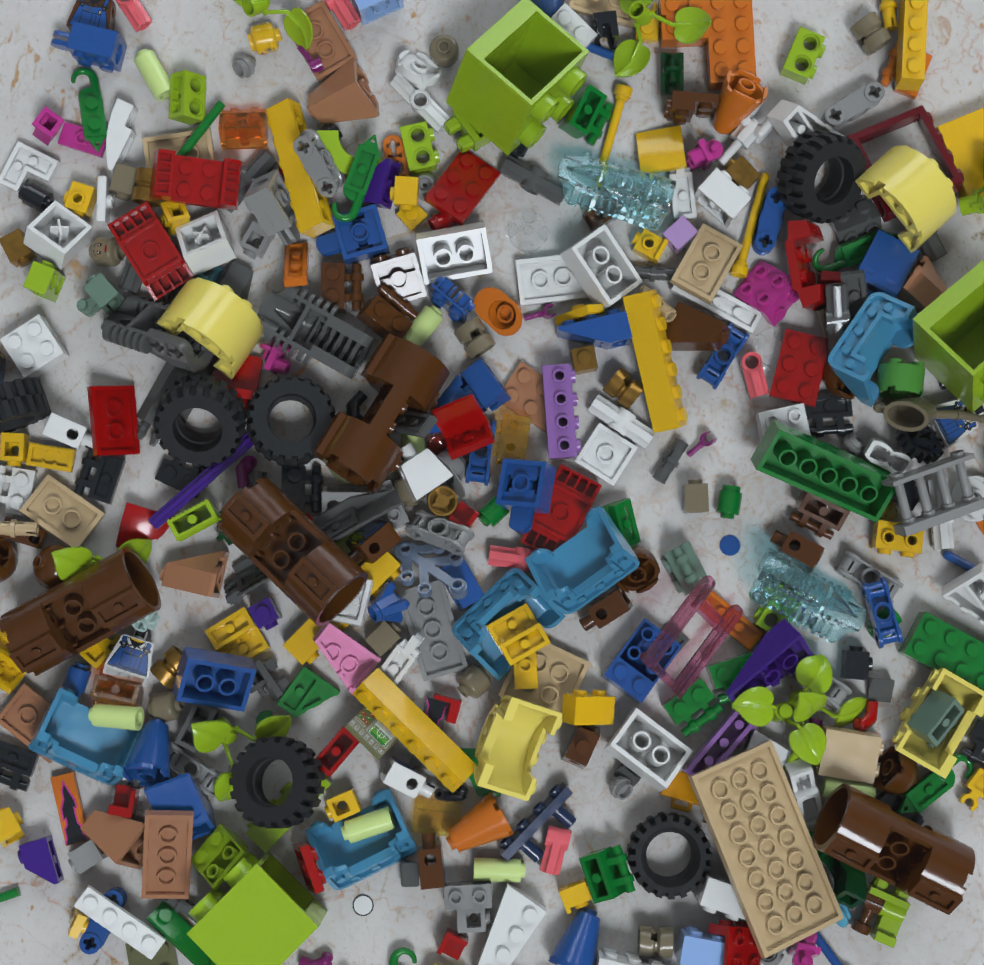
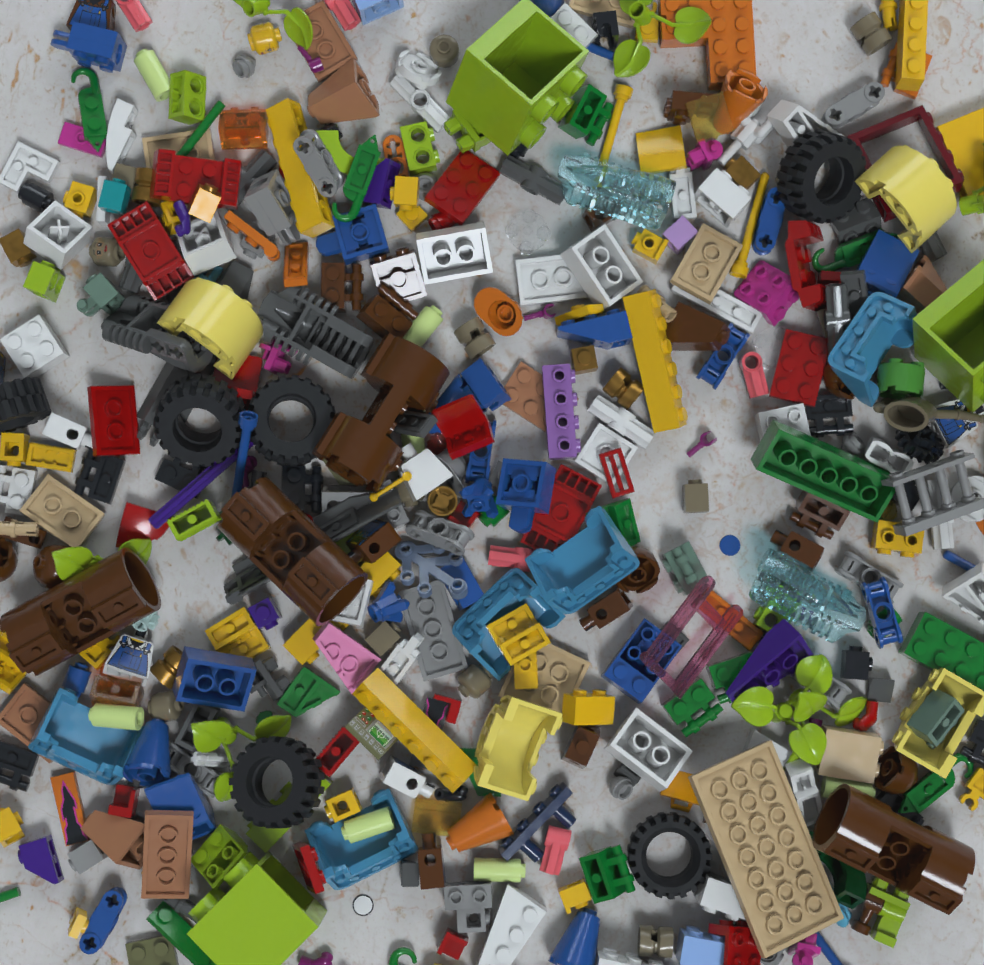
dark pink brick [32,106,65,146] -> none
white plate [74,885,166,960] -> none
nougat slope [159,551,229,598] -> none
black arm [346,390,368,420] -> none
blue hinge [429,275,476,324] -> none
clear yellow brick [492,413,531,464] -> none
dark grey pin [631,263,676,282] -> none
dark grey pin [652,437,689,484] -> none
dark green hips [660,53,684,95] -> none
medium lavender brick [682,709,757,776] -> none
green brick [716,485,742,519] -> none
lime brick [780,27,826,85] -> none
none -> teal brick [98,178,132,216]
none -> dark purple arm [173,200,191,237]
none -> brick [187,183,221,223]
none -> white axle [190,751,229,768]
none -> orange plate [224,210,280,262]
none -> blue piece [231,411,258,497]
none -> yellow hinge [369,471,412,502]
none -> blue rock [459,478,499,519]
none -> red tile [598,448,635,499]
none -> clear yellow piece [685,92,734,143]

